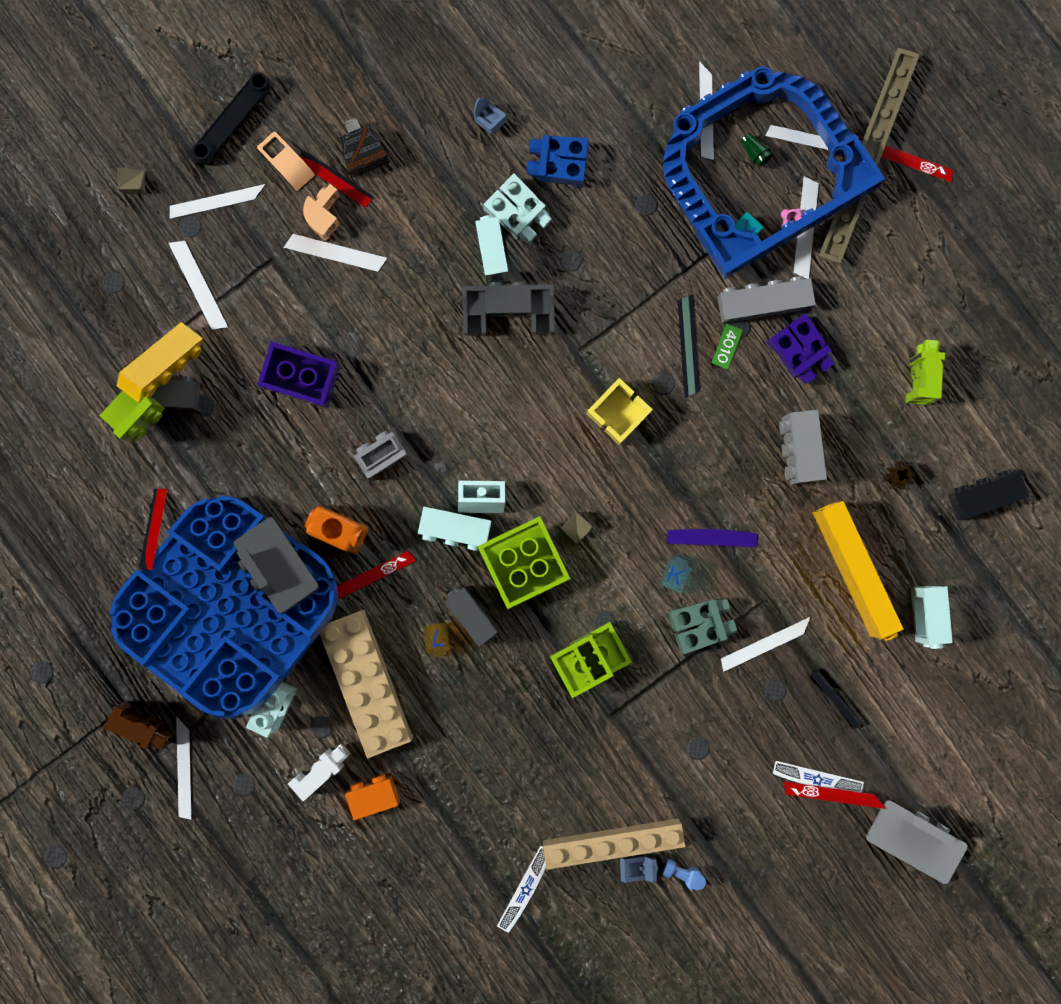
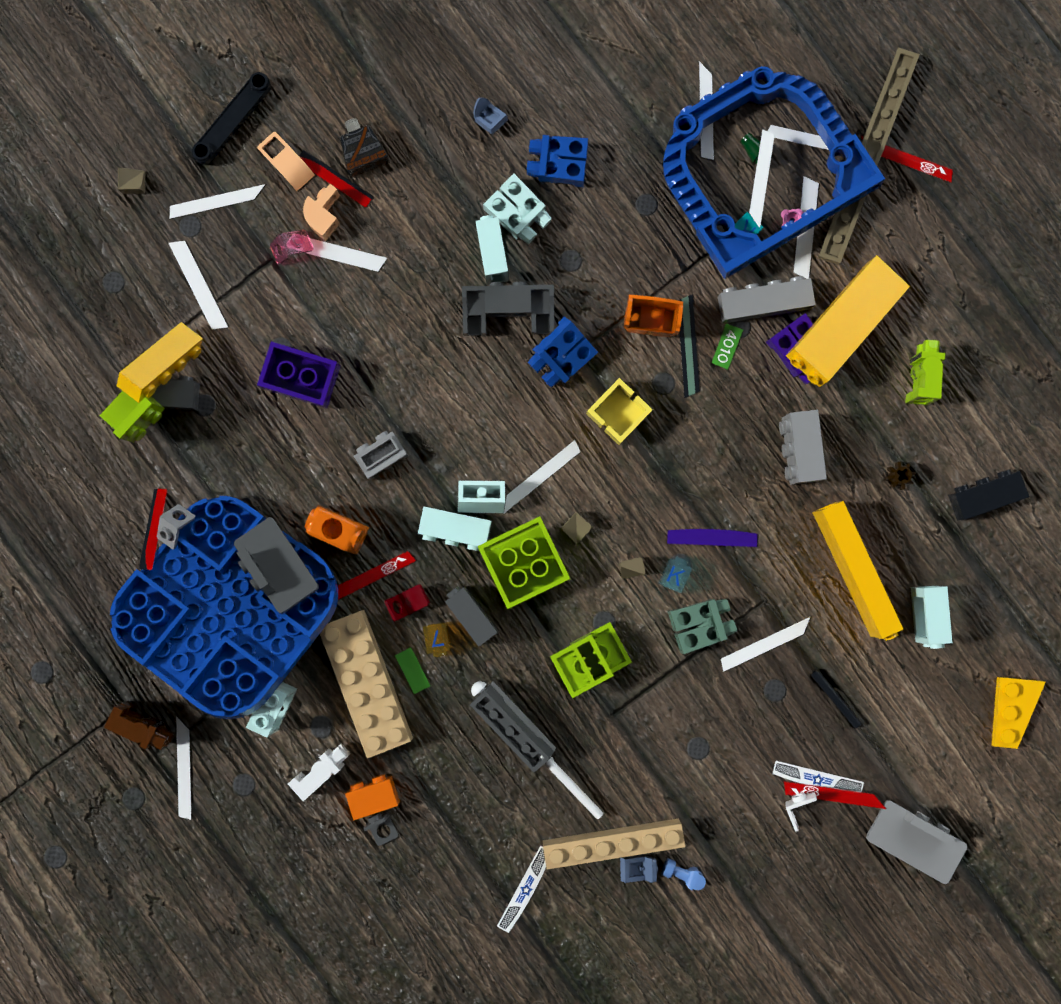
none -> light grey bracket [157,504,195,550]
none -> clear pink bracket [270,230,314,265]
none -> dark grey bracket [364,812,399,846]
none -> dark red bracket [384,584,430,622]
none -> bright green sticker [395,648,430,694]
none -> dark grey piece [470,681,604,819]
none -> white sticker [504,440,580,513]
none -> blue hips [528,317,598,388]
none -> dark tan slope [618,557,646,579]
none -> orange piece [624,295,683,337]
none -> white sticker [749,129,775,228]
none -> white bracket [785,792,817,832]
none -> yellow brick [786,255,910,387]
none -> yellow wing [992,677,1046,749]

